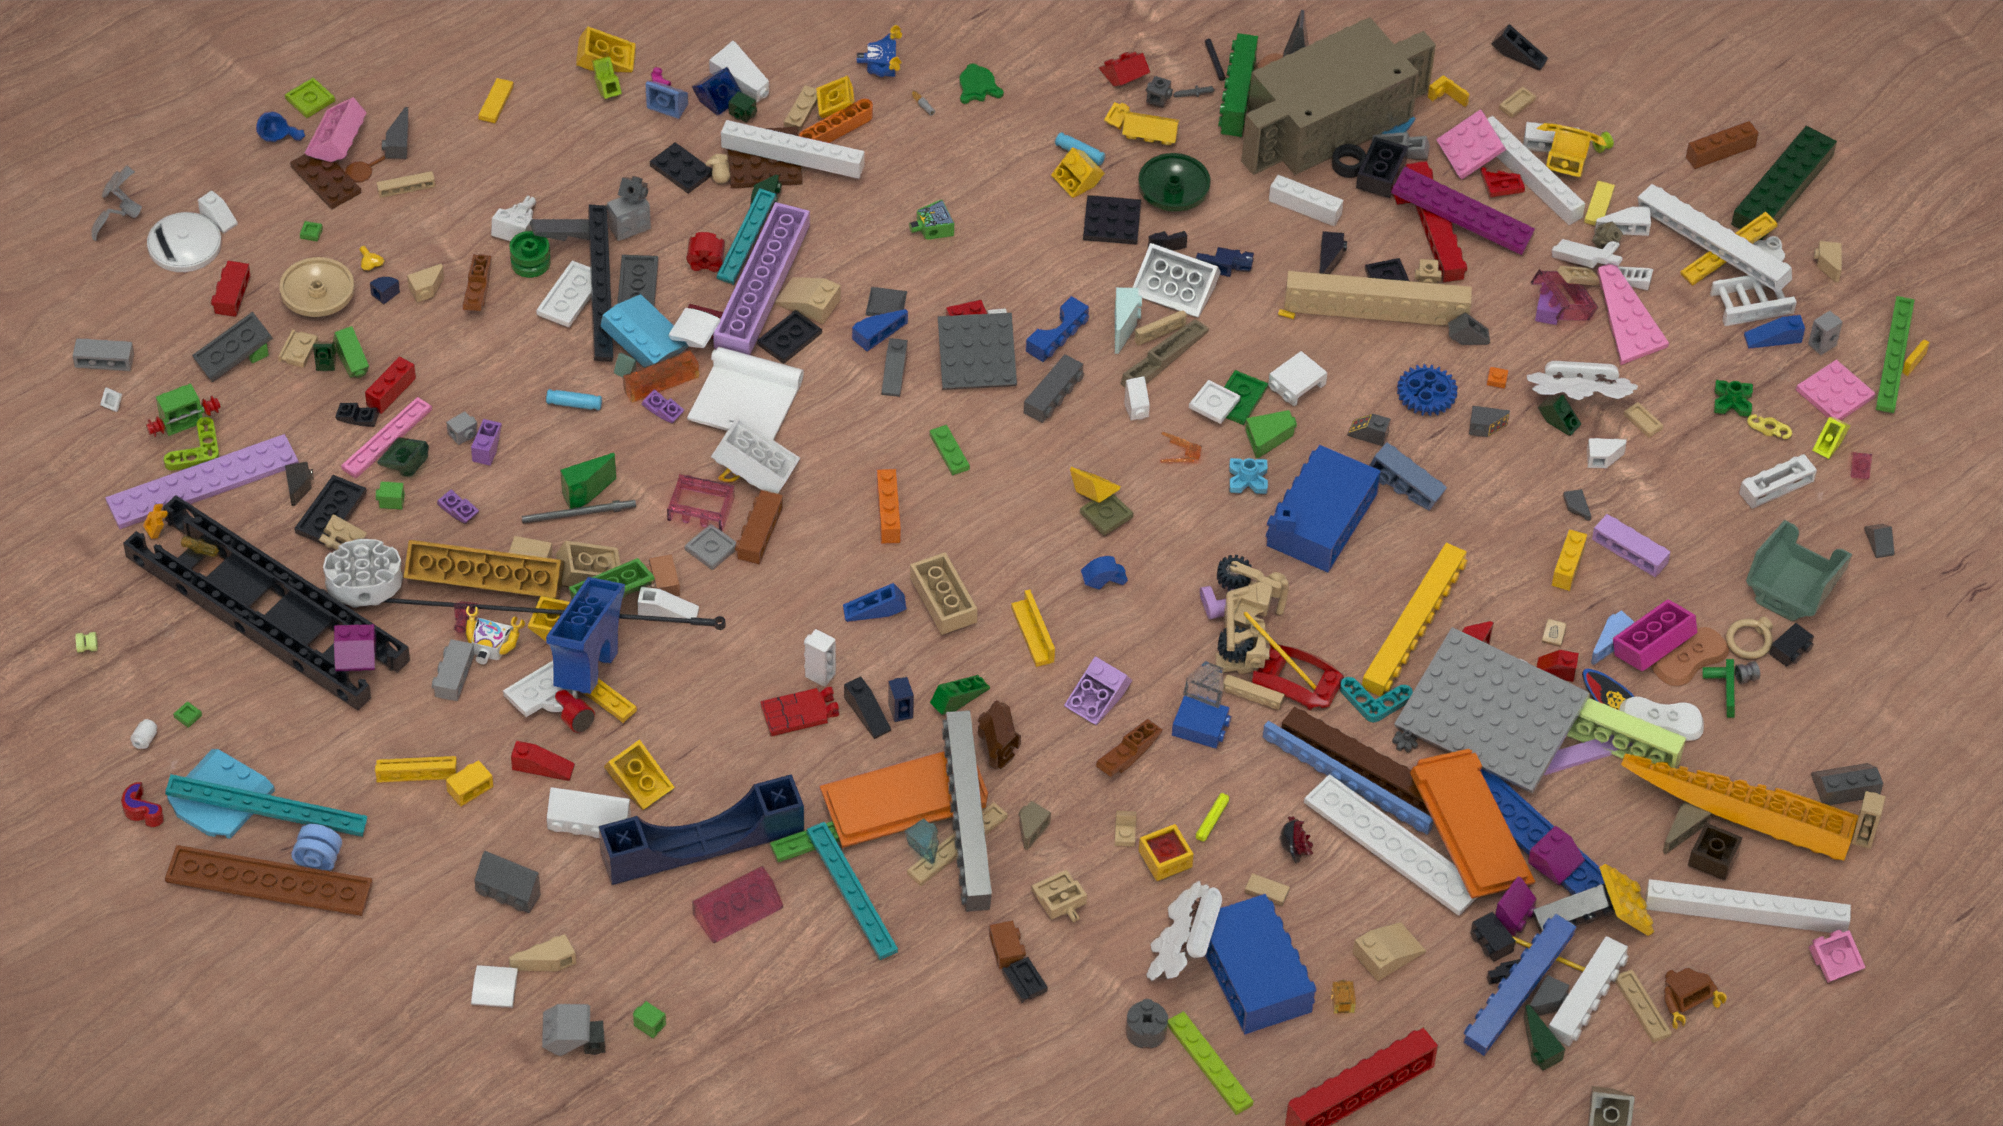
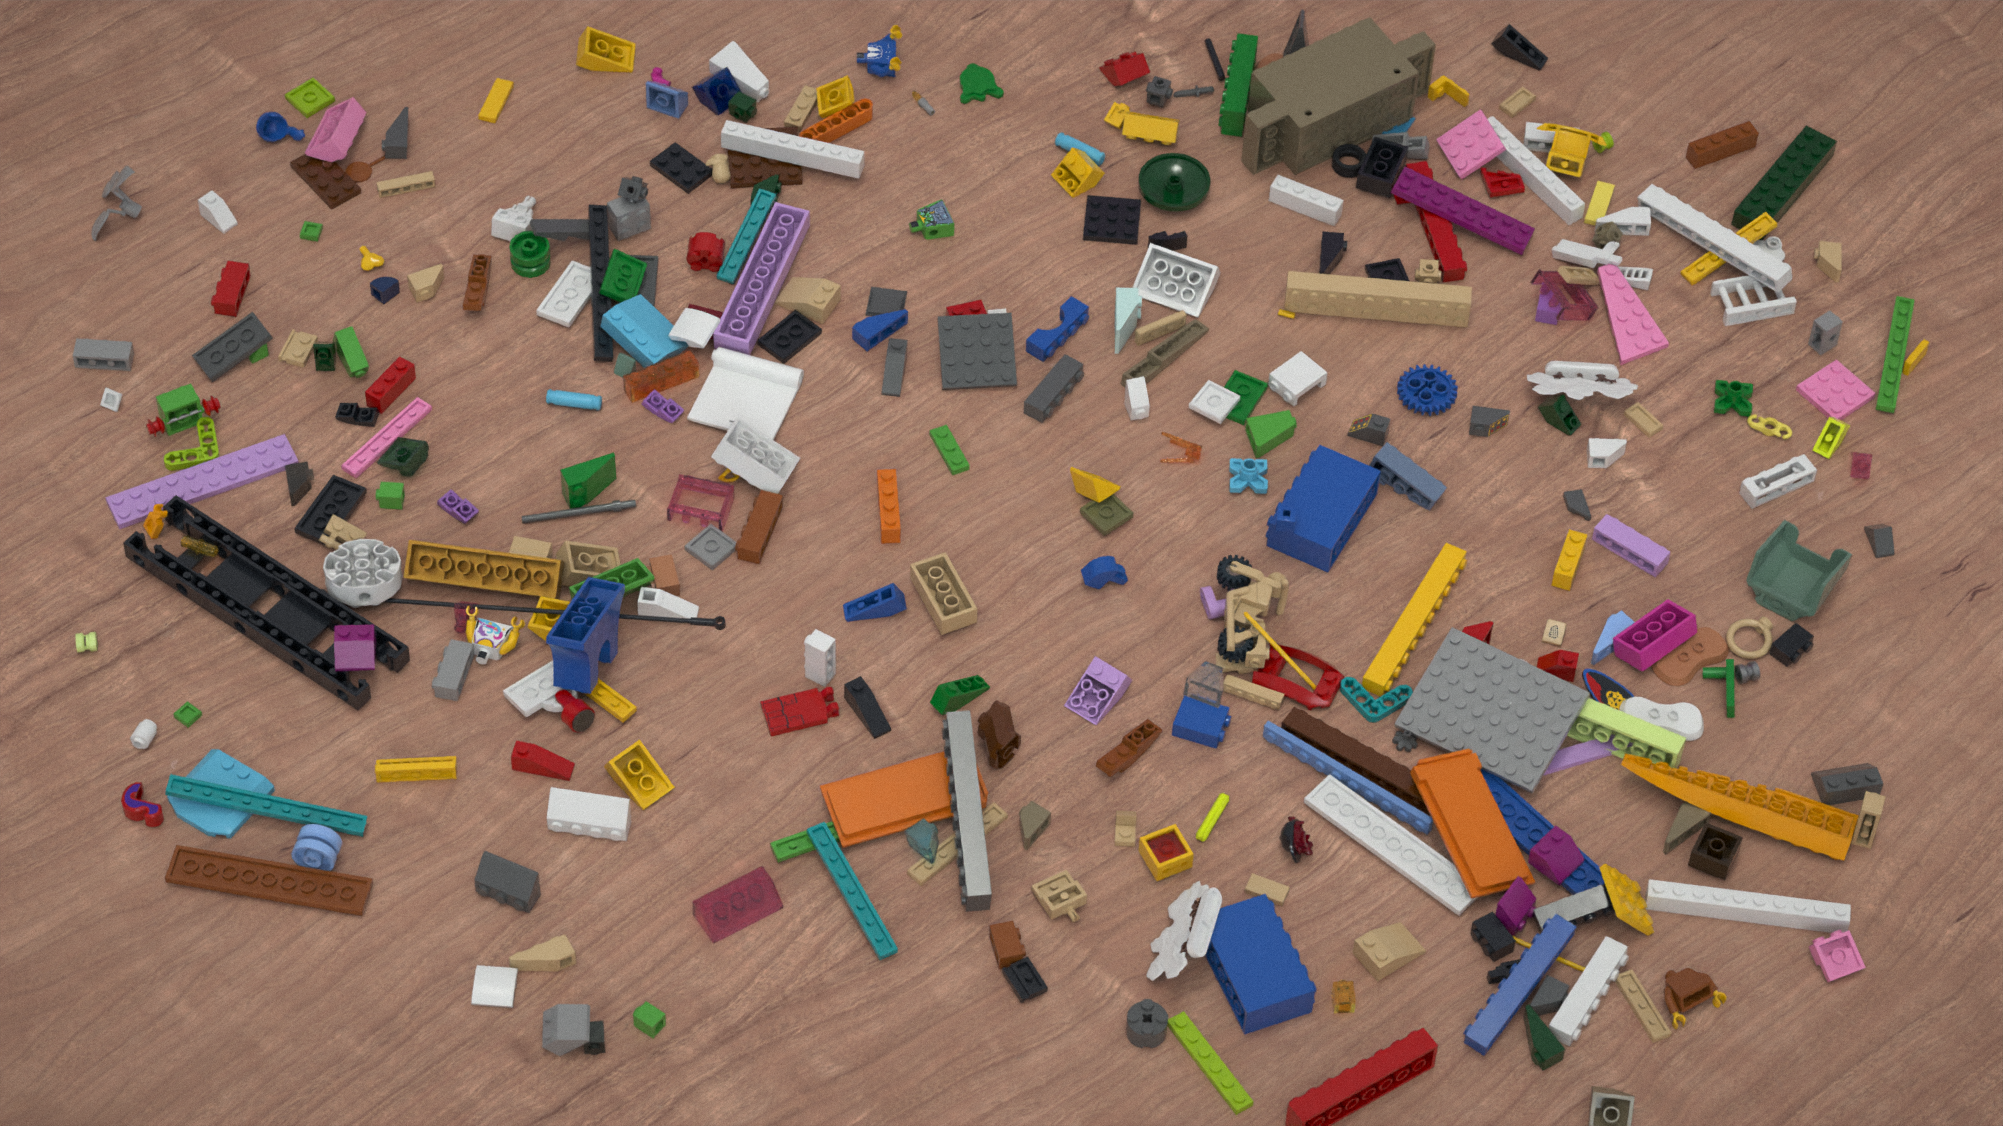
white dish [147,212,222,272] -> none
tan dish [280,257,354,317] -> none
light grey brick [446,411,477,445] -> none
yellow brick [446,760,494,807] -> none
medium lavender slope [471,419,502,466] -> none
lime brick [592,56,622,99] -> none
dark blue arch [599,774,804,885] -> none
dark blue brick [888,677,914,722] -> none
yellow fence [1011,589,1055,667] -> none
dark blue plate [1196,247,1254,277] -> none
dark grey slope [1448,312,1490,345] -> none
orange plate [1487,367,1509,389] -> none
blue slope [1744,315,1805,349] -> none
none -> green tile [599,249,647,303]

